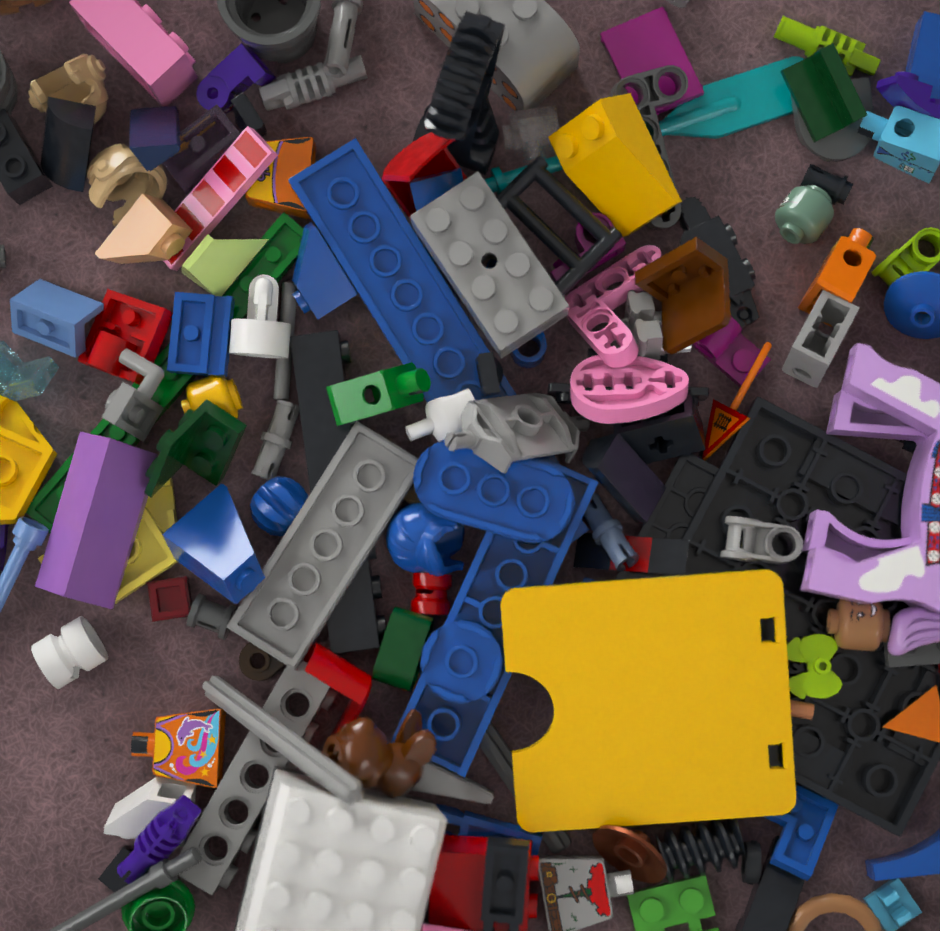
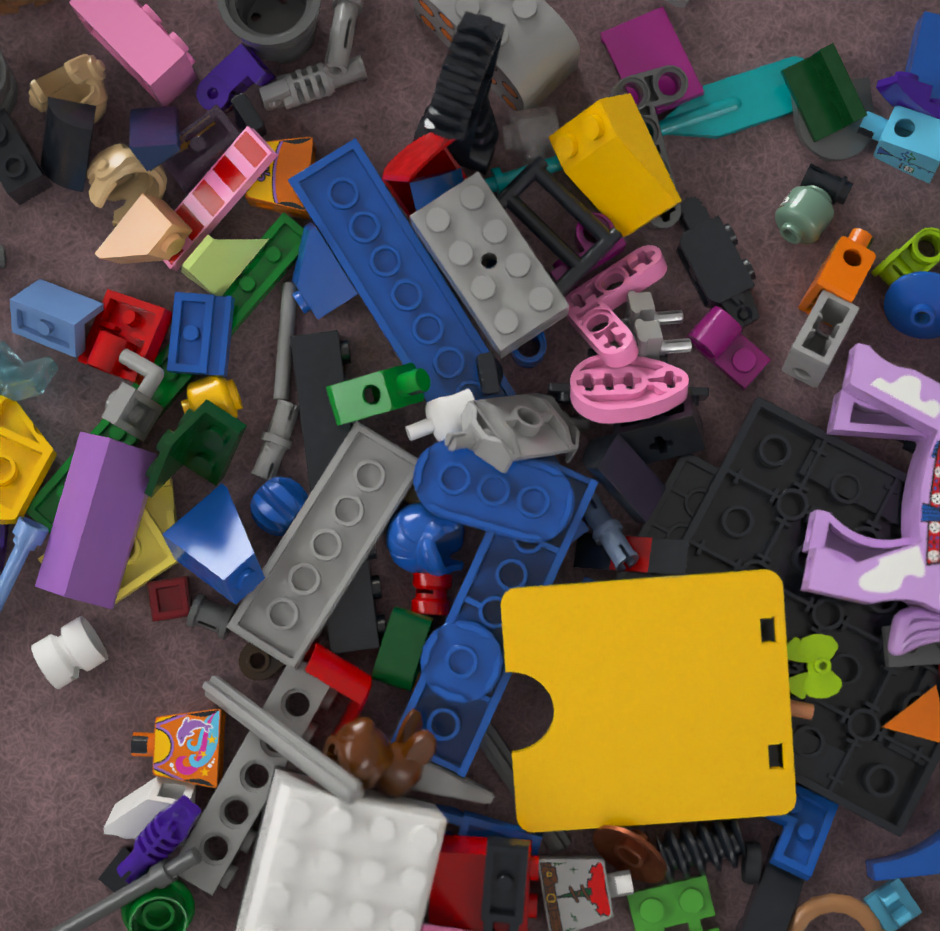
white piece [229,275,291,359] -> none
reddish brown bracket [635,236,731,355] -> none
piece [702,342,772,461] -> none
light grey piece [720,516,803,564] -> none
lime hinge [774,16,881,76] -> none
medium nougat head [827,599,890,651] -> none

